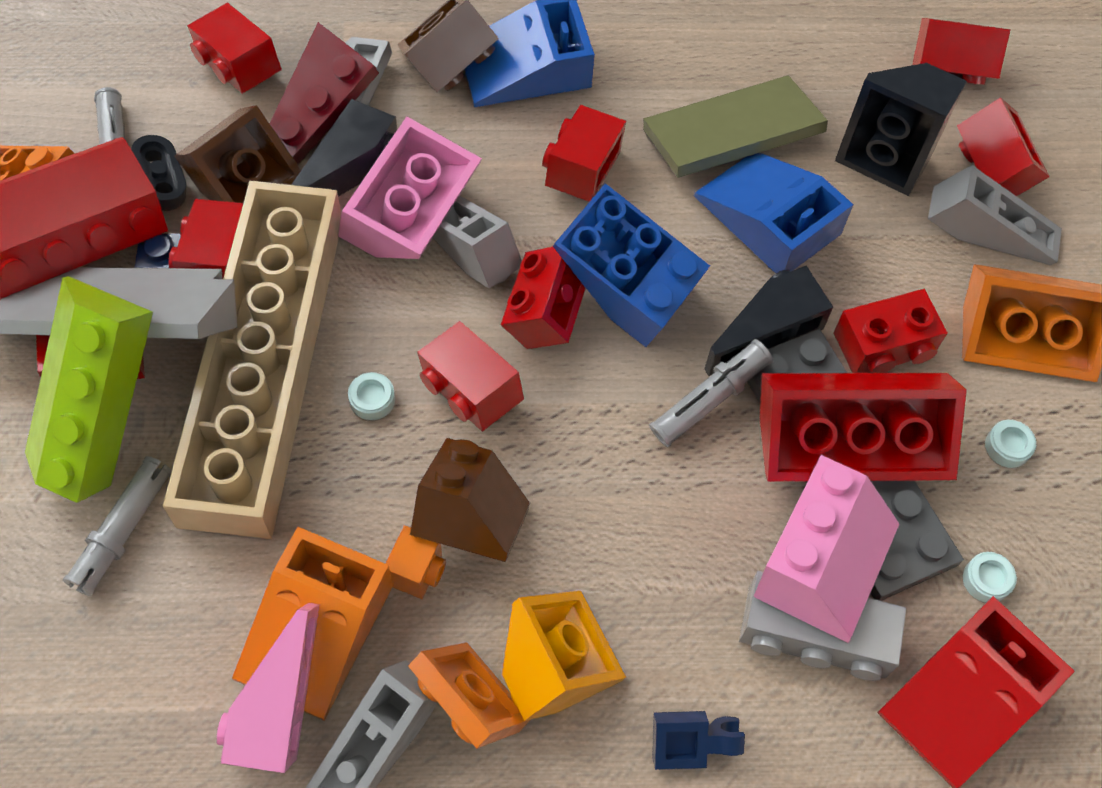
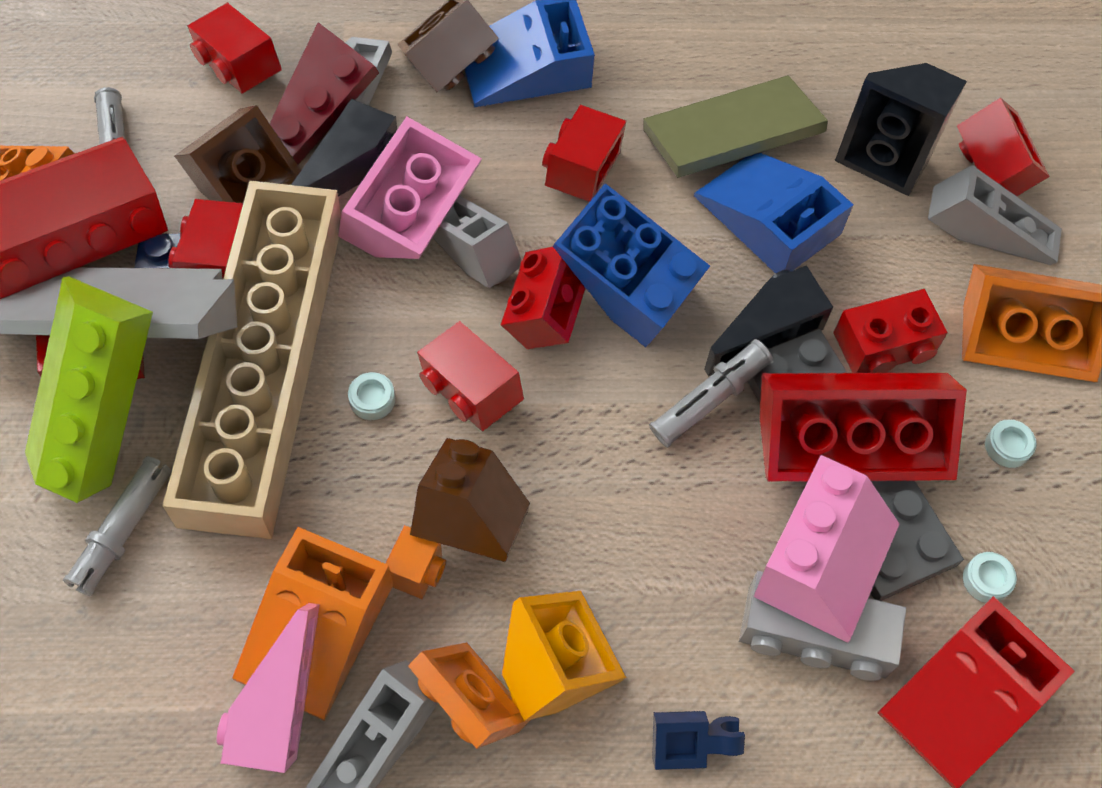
black plate [131,135,186,211] -> none
red brick [912,18,1011,85] -> none

